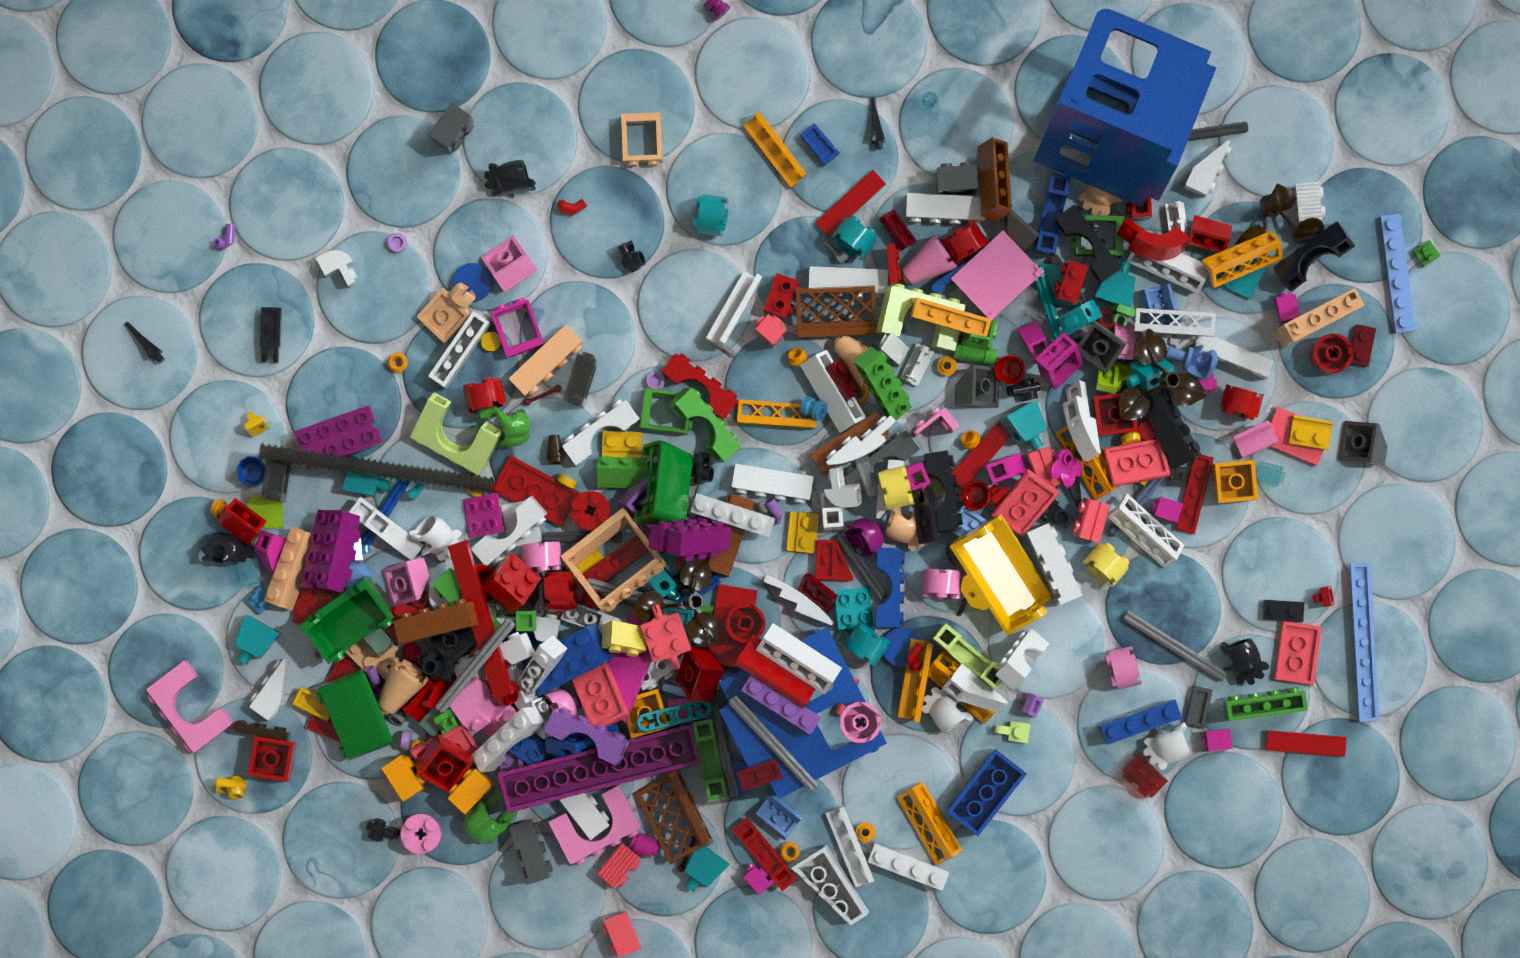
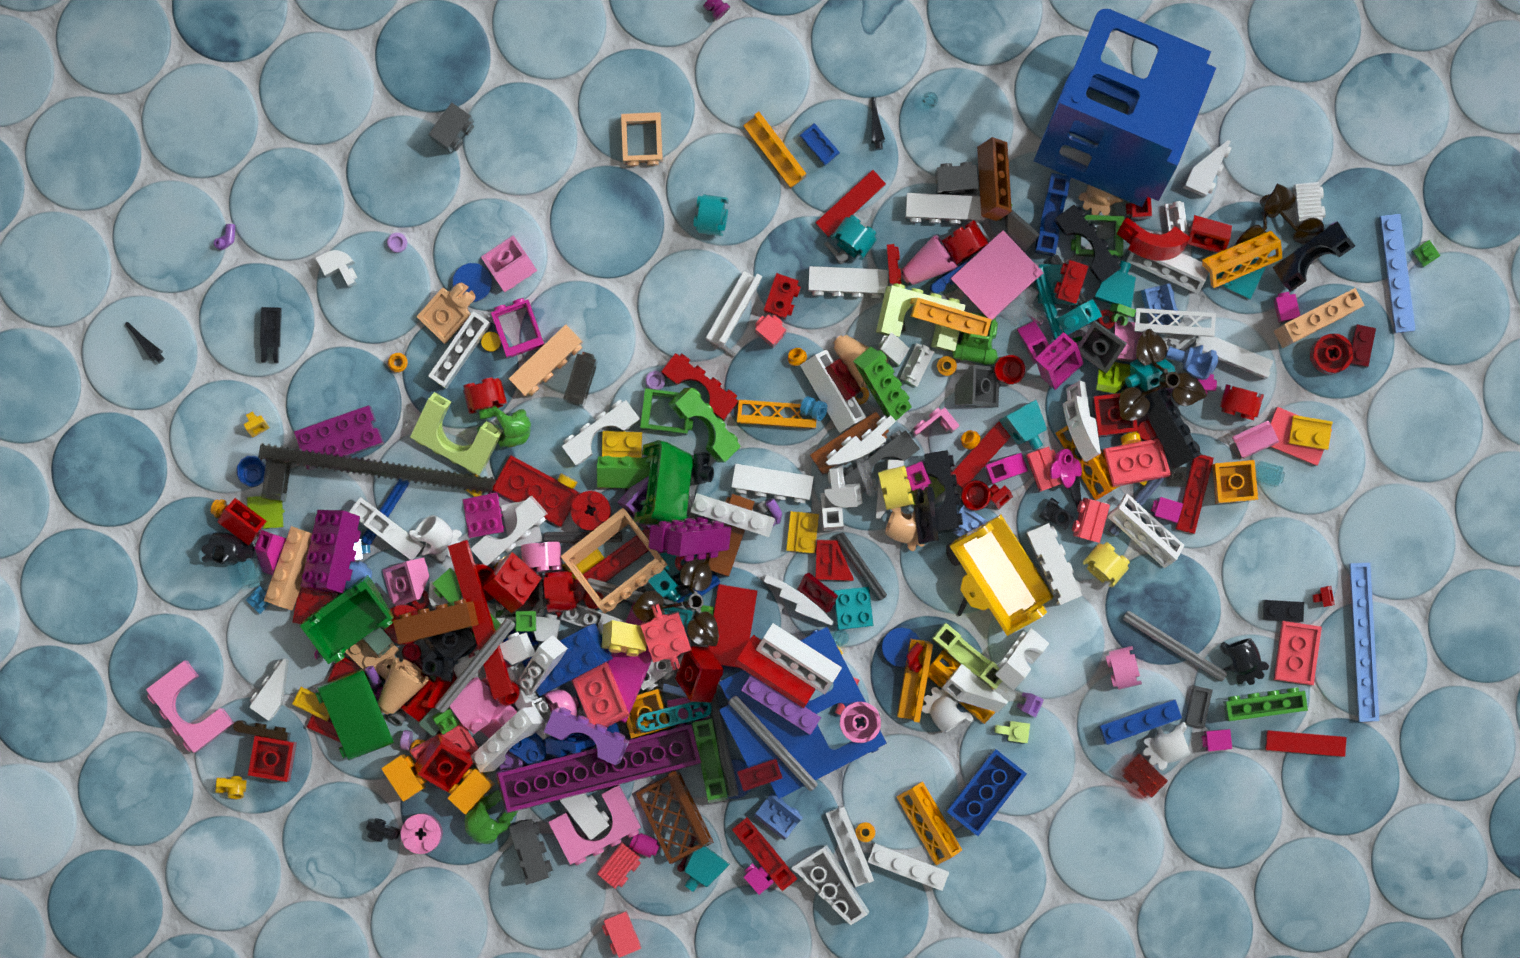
teal torso [235,615,281,665] -> none
teal torso [342,454,392,496] -> none
teal tile [408,480,427,500] -> none
black piece [484,160,536,198] -> none
dark red hinge [523,385,562,406] -> none
dark brown cone [546,435,565,465] -> none
red arm [557,199,587,216] -> none
black plate [618,240,646,273] -> none
red brick [726,603,766,643] -> none
light orange plate [780,842,800,862] -> none
dark orange fence [796,285,877,338] -> none
teal brick [843,622,890,666] -> none
magenta cylinder [846,518,884,558] -> none
blue arch [875,548,905,628] -> none
dark red plate [879,210,917,251] -> none
bright pink brick [922,569,963,599] -> none
coral tile [991,469,1059,537] -> none
black plate [1006,379,1040,401] -> none
dark grey axle [1188,121,1249,141] -> none
dark grey slope [1339,421,1388,466] -> none

